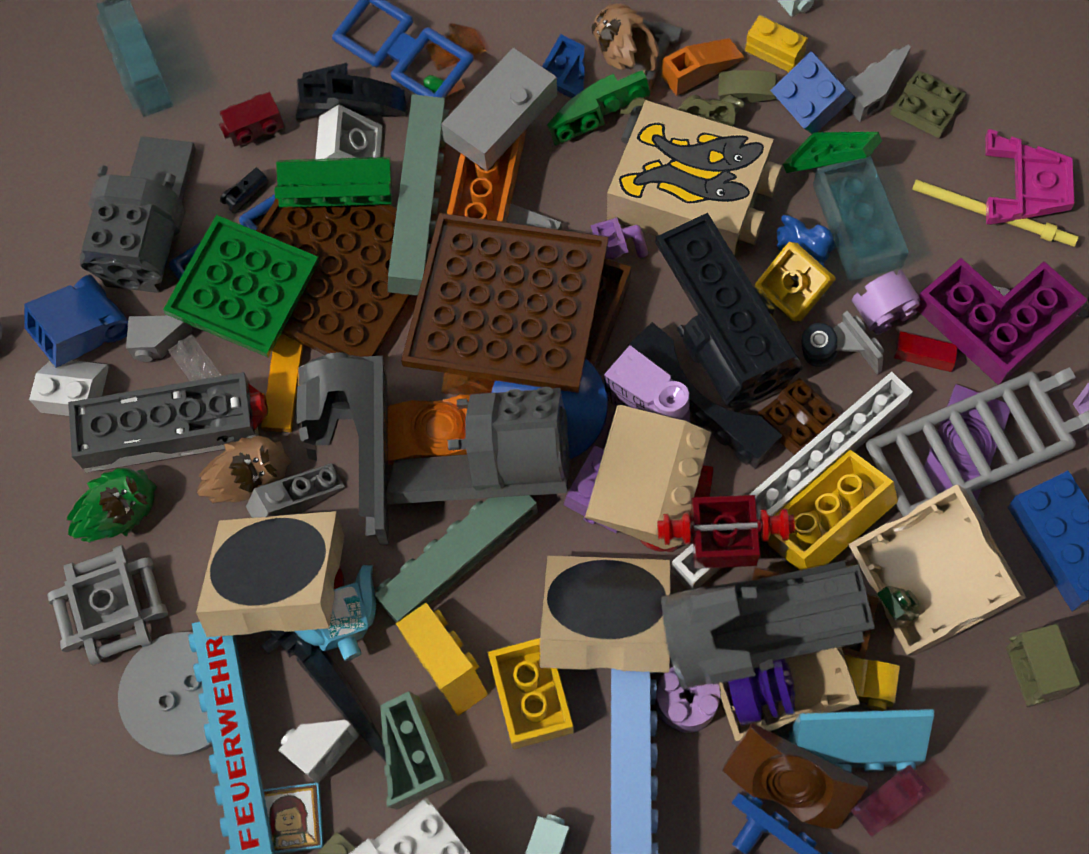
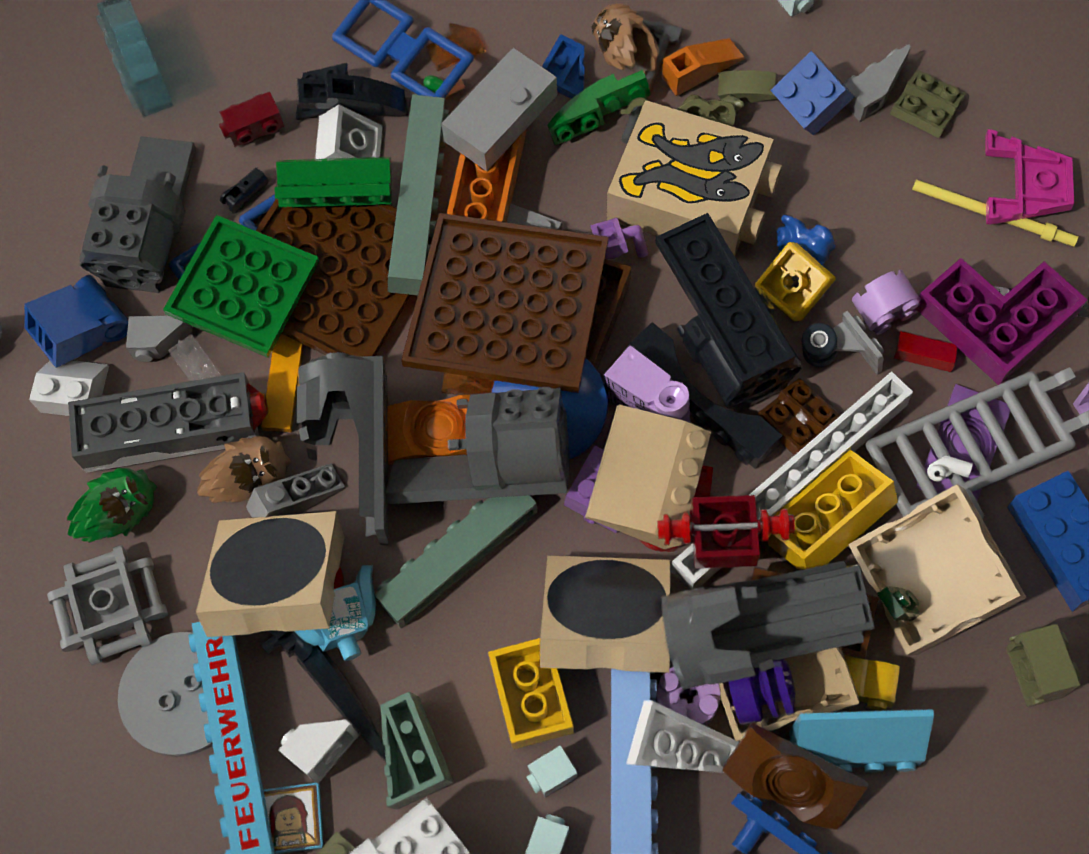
yellow wedge [395,603,488,716] -> none
yellow brick [745,15,808,72] -> none
green wing [782,132,882,173] -> none
clear light blue brick [813,155,909,281] -> none
clear pink brick [851,764,931,837] -> none
none -> light aqua brick [526,745,578,798]
none -> white wing [626,700,739,773]
none -> white arm [927,456,973,482]

